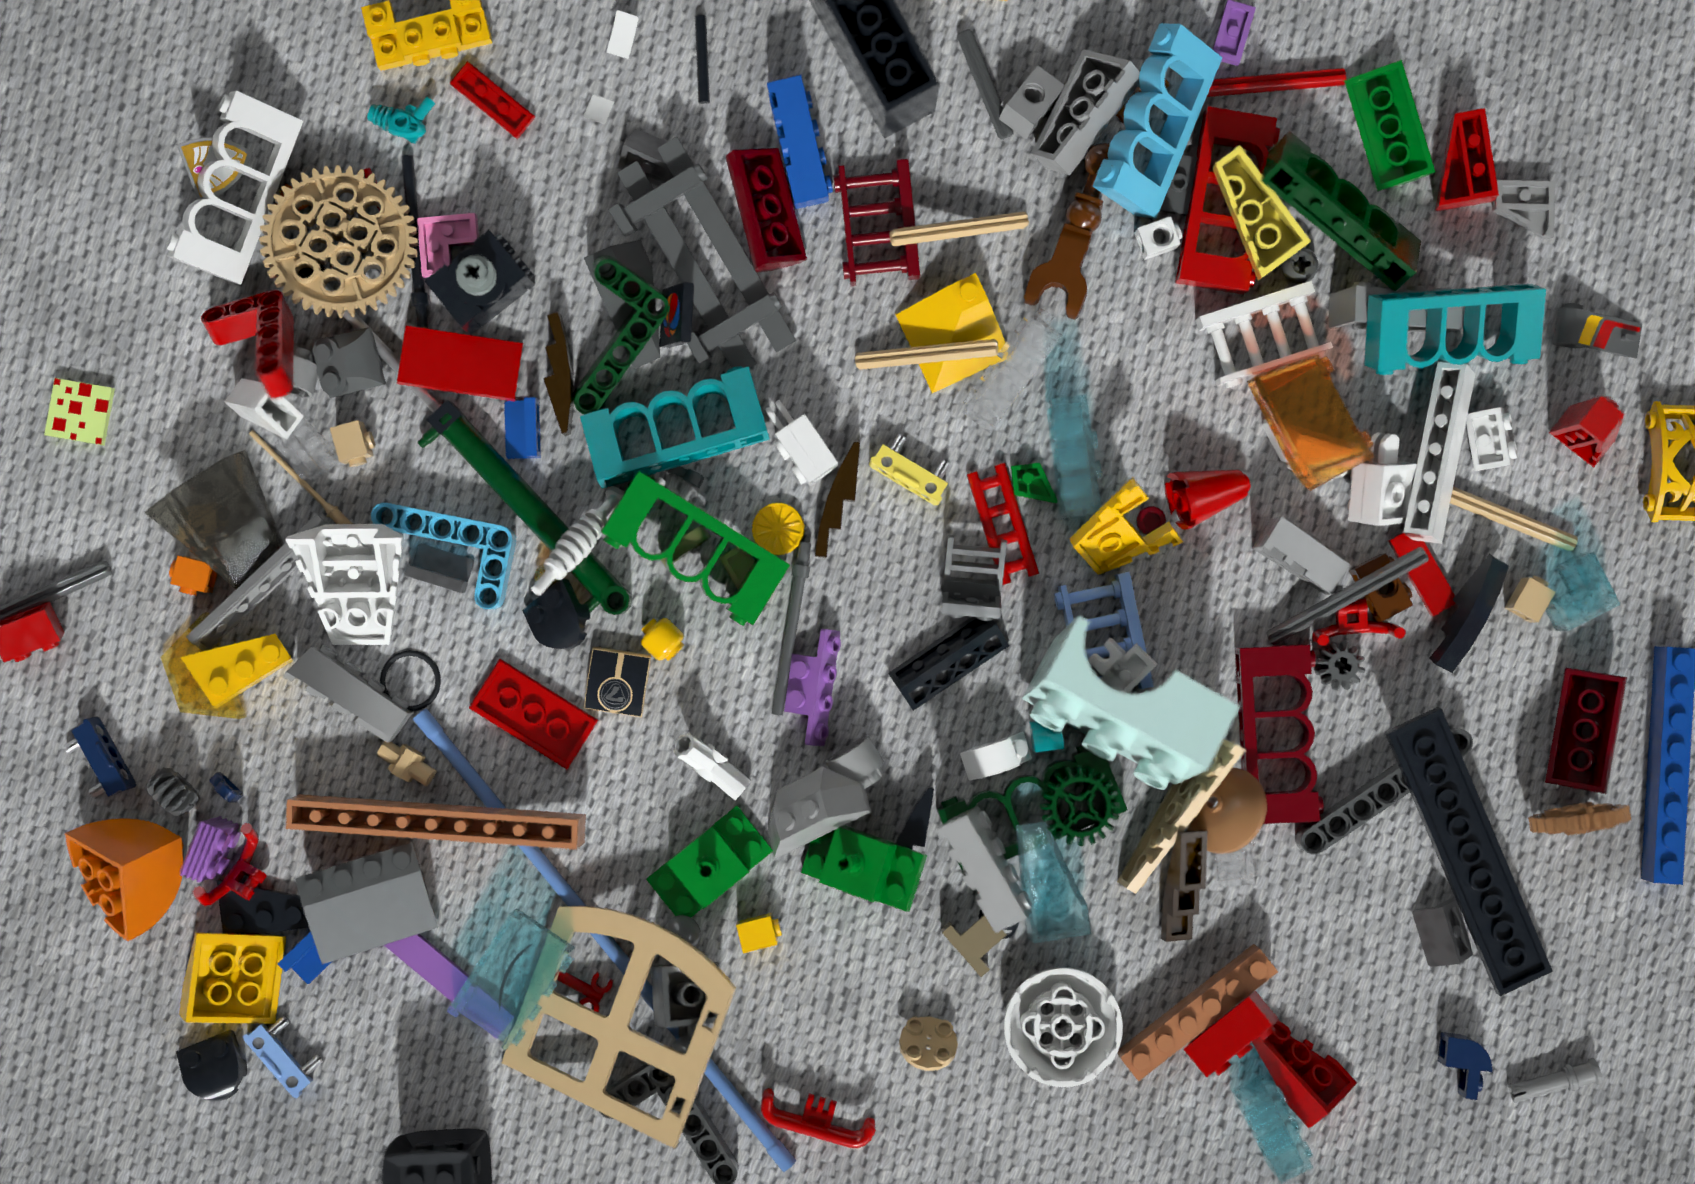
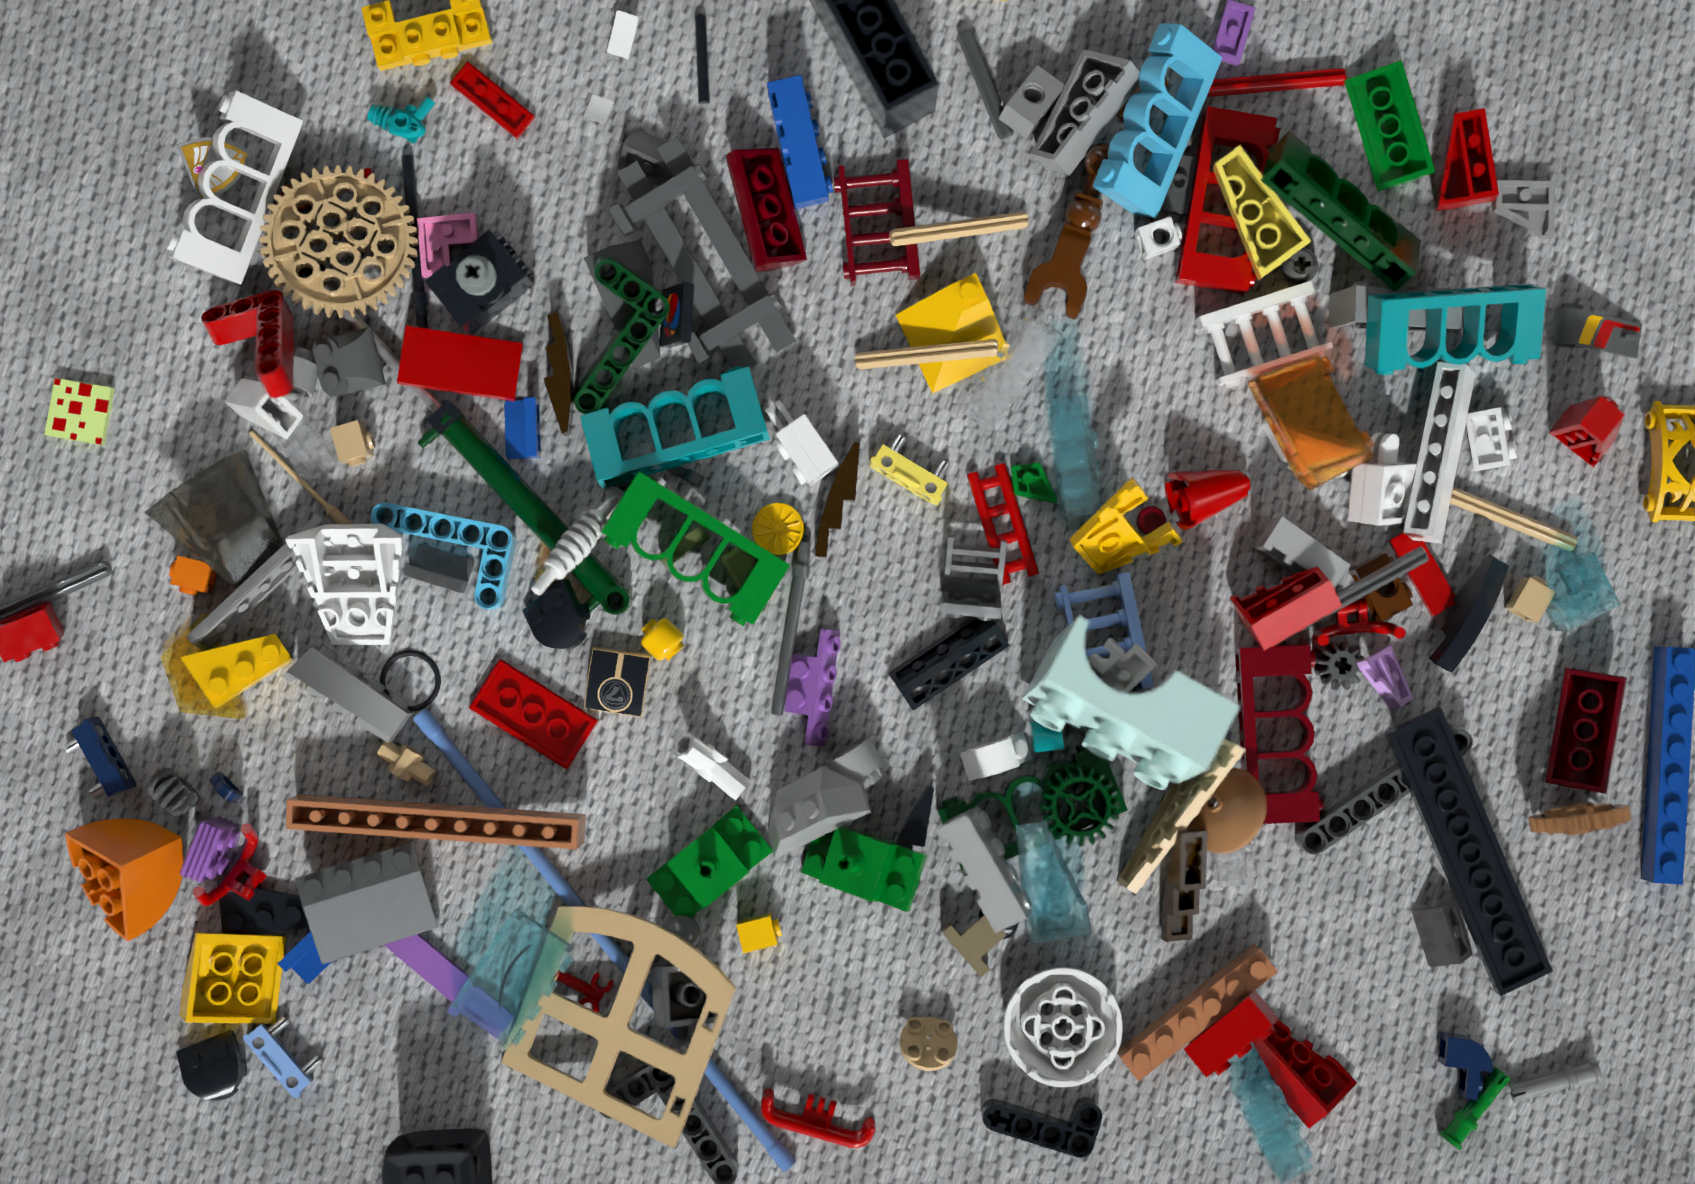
none -> black beam [981,1097,1103,1158]
none -> red wedge [1229,566,1342,651]
none -> lavender wing [1357,645,1414,710]
none -> green pin [1438,1067,1511,1151]

